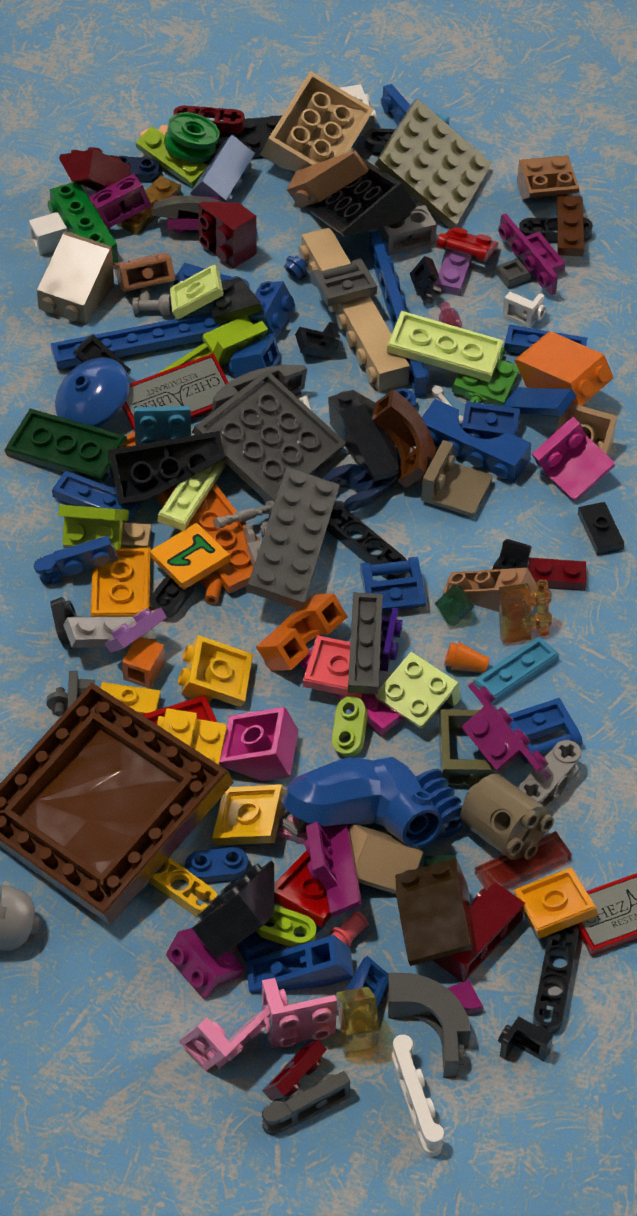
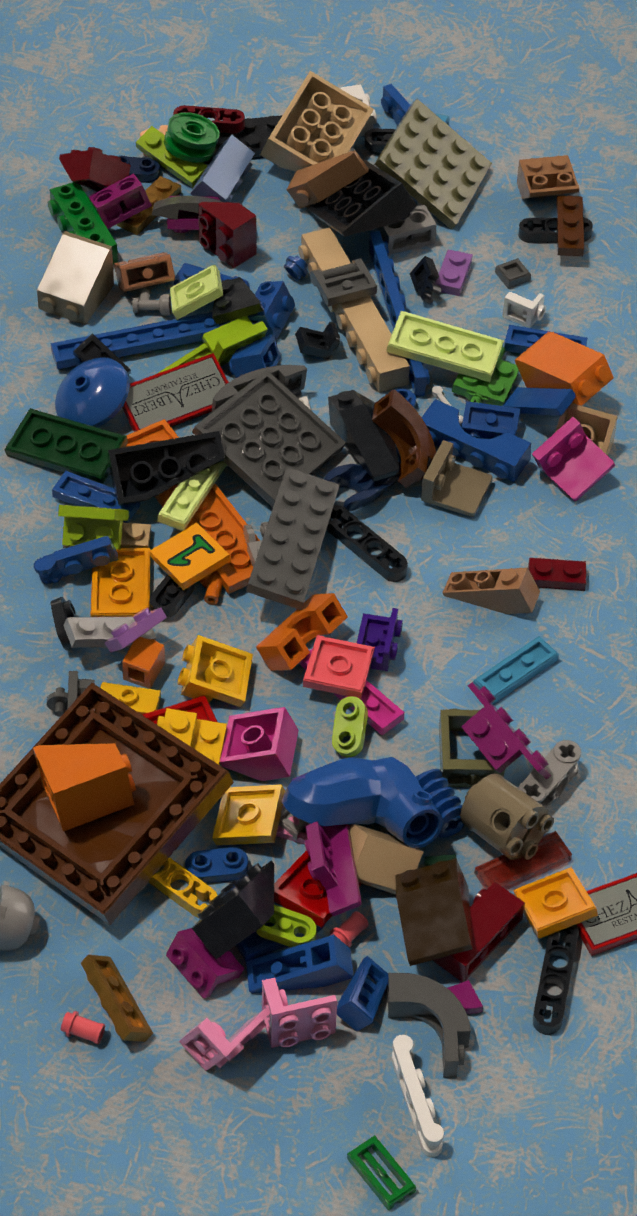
white panel [29,213,67,255] -> none
dark azure bracket [134,406,191,445] -> none
light grey piece [213,501,275,529] -> none
dark red plate [262,1040,327,1100] -> none
dark grey hinge [262,1071,350,1136] -> none
clear yellow slope [336,987,380,1058] -> none
dark grey plate [348,592,383,694] -> none
blue plate [360,557,426,612] -> none
yellowish green bracket [375,652,461,729] -> none
clear green plate [435,584,474,626] -> none
red plate [436,227,499,262] -> none
clear pink cylinder [439,302,462,328] -> none
orange cone [444,642,490,673] -> none
black bracket [492,539,532,570] -> none
magenta bracket [498,213,566,296] -> none
clear orange plate [498,580,552,643] -> none
black bracket [498,1016,553,1062] -> none
blue plate [509,697,583,764] -> none
black plate [578,502,624,555] -> none
none -> orange slope [33,743,136,832]
none -> coral pin [61,1011,106,1044]
none -> pearl gold plate [81,954,153,1042]
none -> green tile [347,1135,416,1211]

